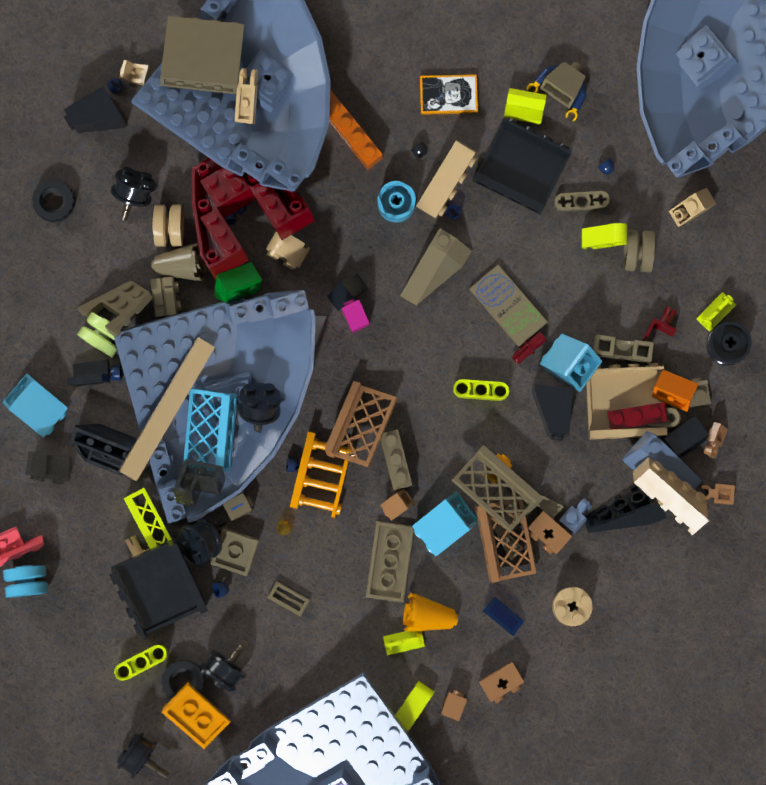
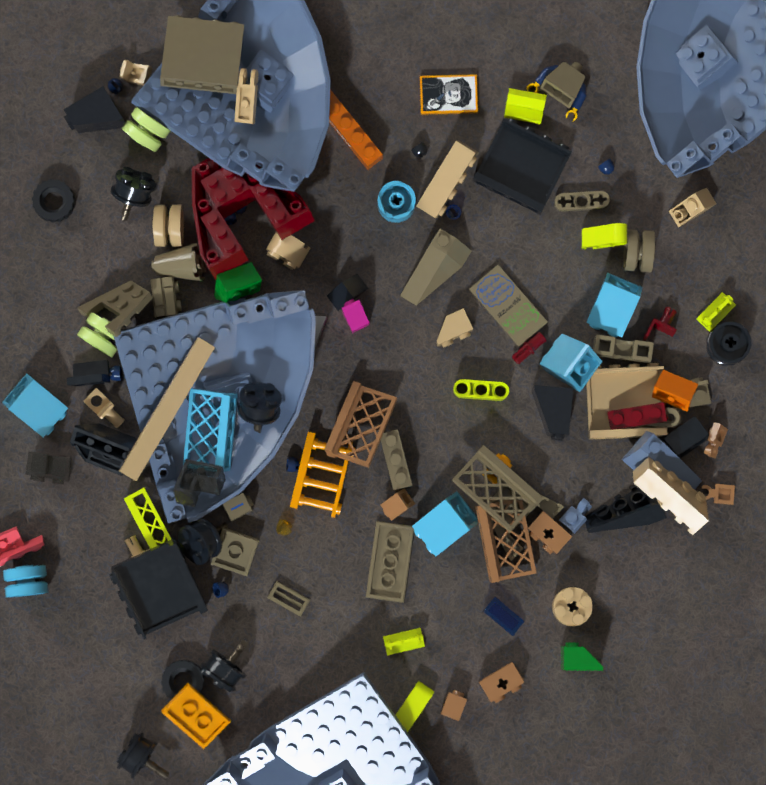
neon yellow beam [114,645,168,681] -> none
light orange cone [403,593,458,632] -> none
none -> tan bracket [84,388,125,428]
none -> yellowish green wheel [122,106,170,152]
none -> tan slope [436,308,473,348]
none -> green slope [561,642,603,671]
none -> medium azure slope [587,272,643,337]

